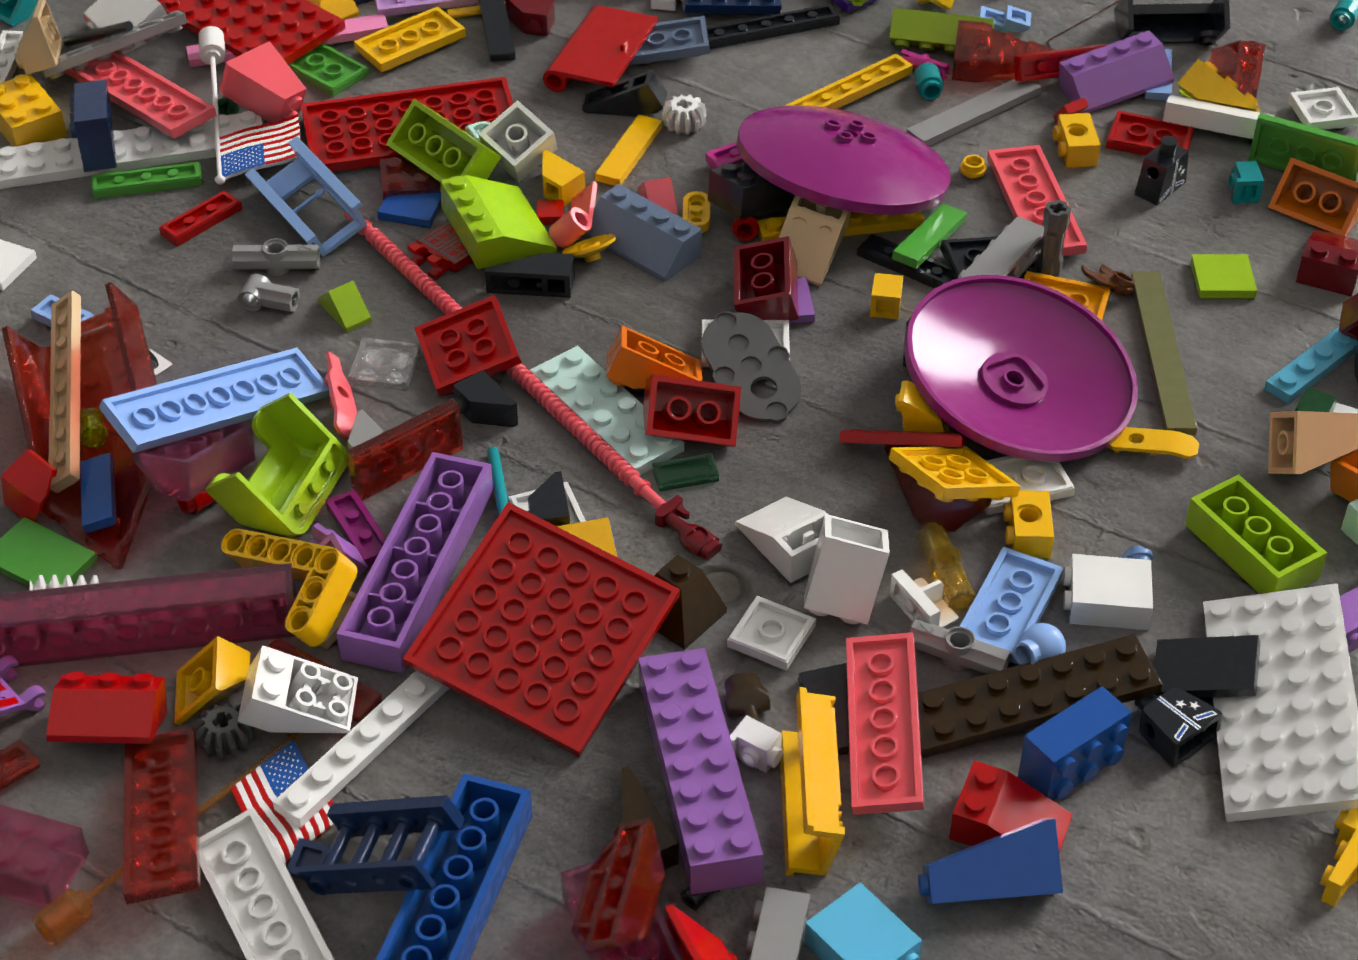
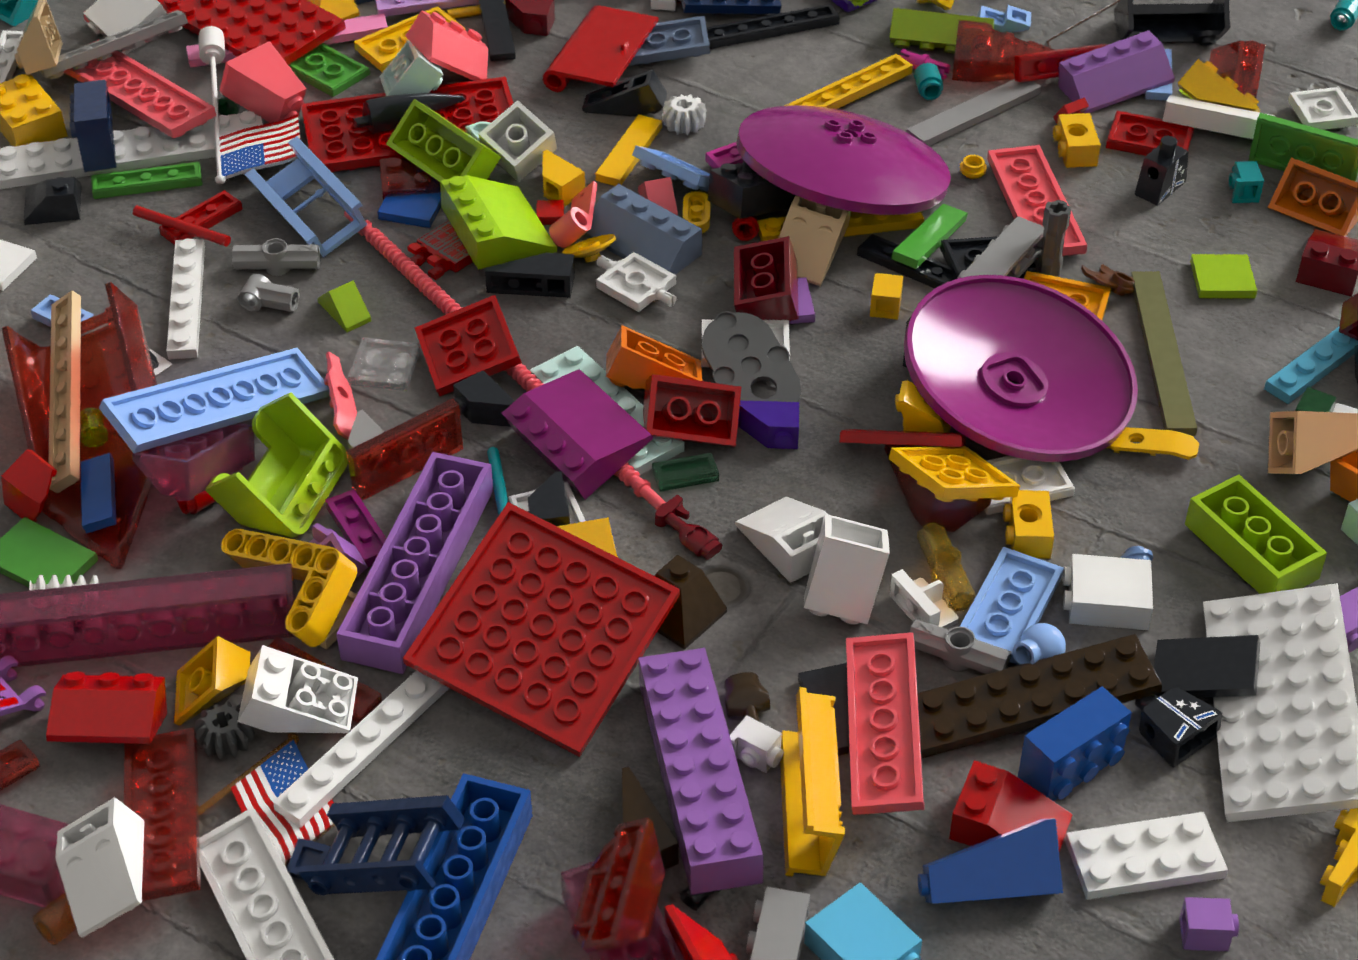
black bar [62,21,133,47] -> none
white plate [727,596,816,671] -> none
none -> black slope [24,177,81,225]
none -> white slope [55,797,144,938]
none -> red bar [133,205,231,247]
none -> white plate [167,238,205,360]
none -> black piece [353,93,465,134]
none -> light aqua slope [380,39,443,96]
none -> coral slope [405,10,488,81]
none -> magenta slope [502,369,653,500]
none -> white plate [596,252,677,312]
none -> light blue plate [632,146,710,192]
none -> dark purple slope [738,400,799,449]
none -> white plate [1065,812,1228,900]
none -> medium lavender brick [1179,897,1239,951]

